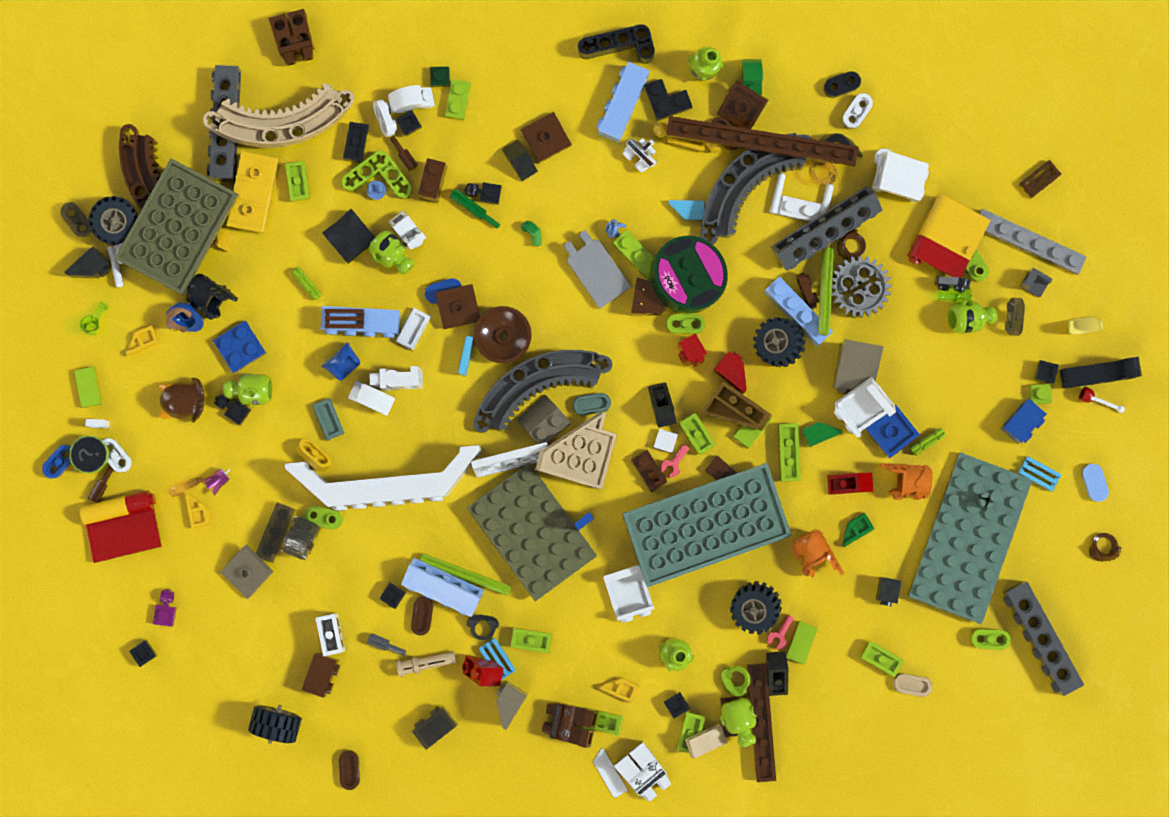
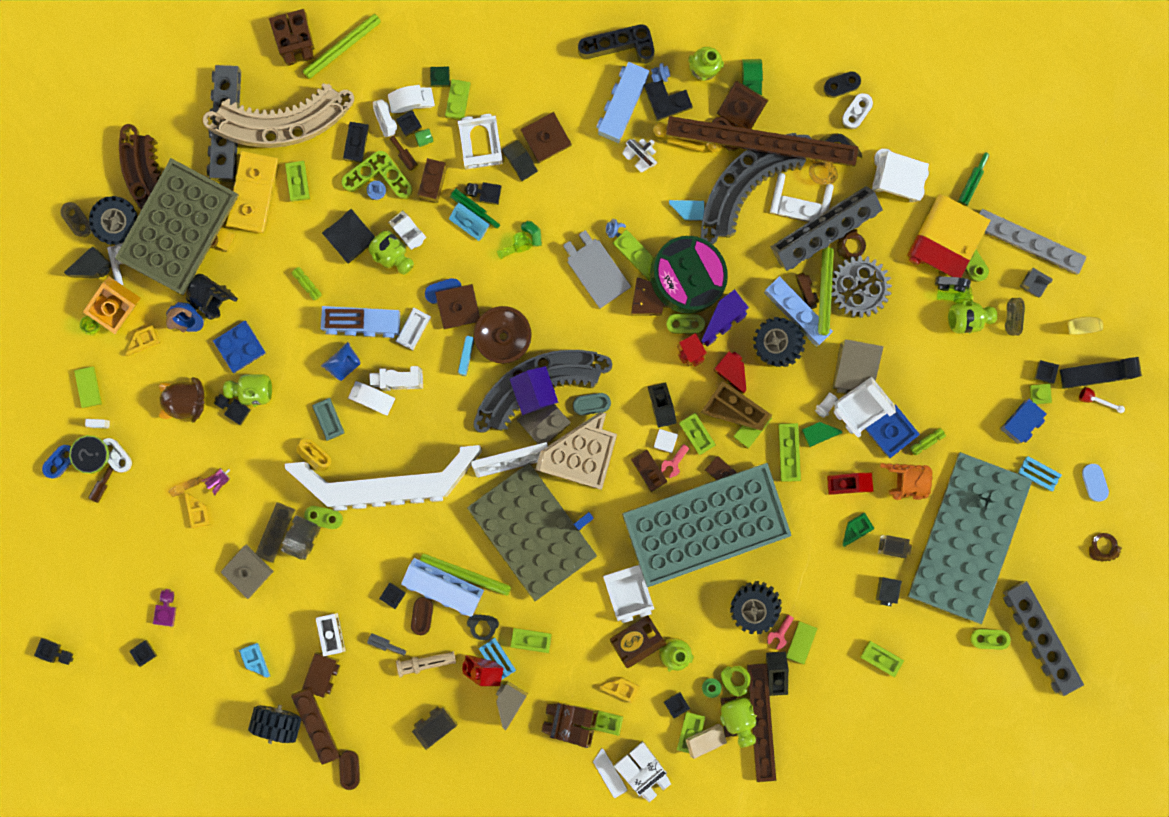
red door [80,490,162,563] -> none
orange helmet [792,529,844,578] -> none
tan tile [893,673,932,697] -> none
reddish brown tile [1019,160,1062,198] -> none
none -> black plate [34,638,74,665]
none -> light orange slope [83,276,141,334]
none -> medium azure tile [239,643,270,678]
none -> reddish brown plate [291,687,340,765]
none -> lime axle [303,14,381,79]
none -> bright green hose [414,128,433,147]
none -> medium azure plate [449,203,490,241]
none -> white panel [458,114,503,169]
none -> clear neon green bar [497,232,533,260]
none -> dark purple slope [510,366,559,415]
none -> reddish brown container [610,615,667,668]
none -> medium blue plate [651,63,670,82]
none -> dark purple slope [701,289,749,347]
none -> bright green plate [702,678,721,698]
none -> white pin [815,393,838,418]
none -> clear smoke brick [877,535,912,559]
none -> green axle [957,152,990,206]

